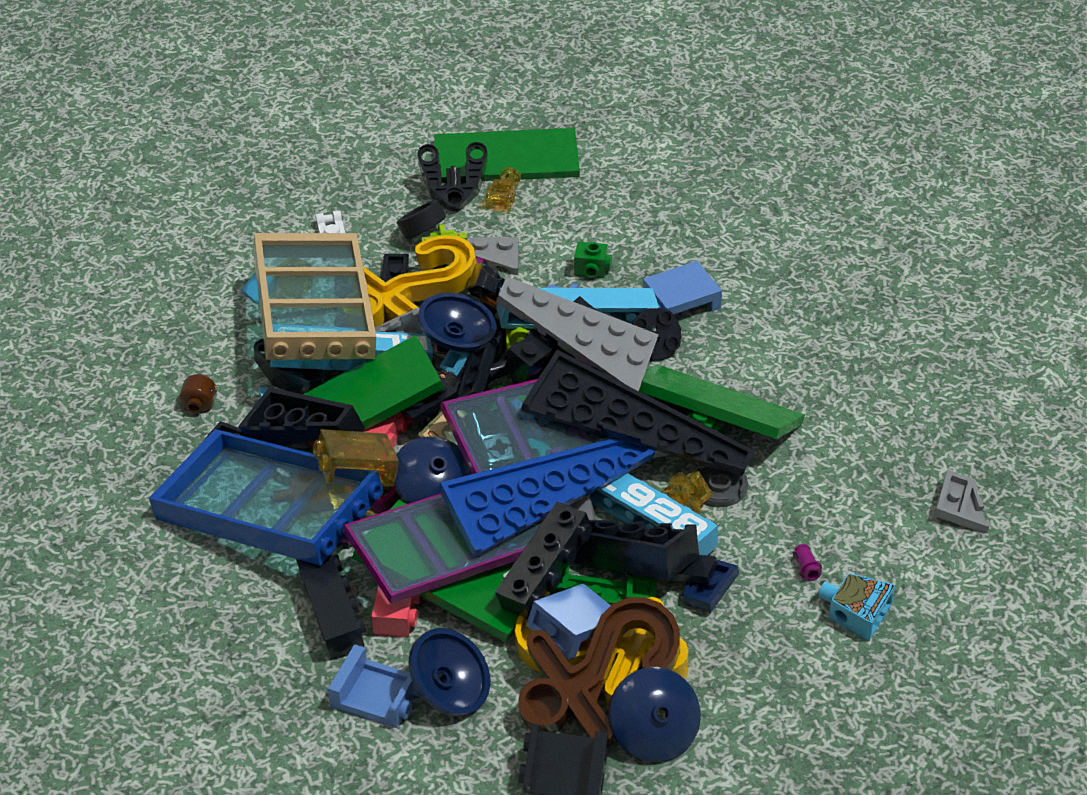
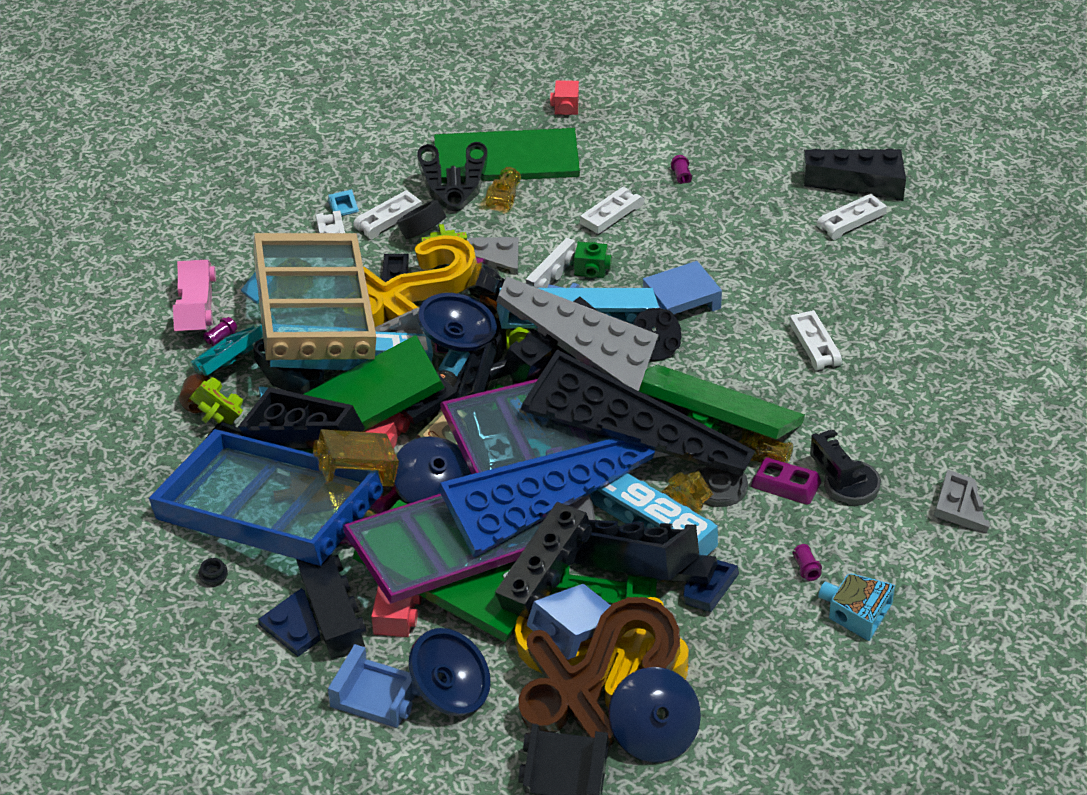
none -> bright pink brick [173,260,216,332]
none -> lime hips [189,377,243,425]
none -> teal wing [190,317,278,376]
none -> black plate [198,558,228,585]
none -> magenta pin [203,317,238,346]
none -> dark blue wing [258,588,321,657]
none -> medium azure slope [327,189,359,216]
none -> white plate [353,190,422,240]
none -> white plate [526,238,575,288]
none -> coral brick [550,80,579,115]
none -> white plate [580,187,644,234]
none -> magenta pin [670,155,692,184]
none -> clear yellow connector [737,428,793,463]
none -> magenta piece [751,457,821,505]
none -> white plate [789,310,842,371]
none -> black wedge [802,148,906,201]
none -> black hinge [810,430,866,490]
none -> white plate [817,194,887,240]
none -> tile [824,460,881,506]

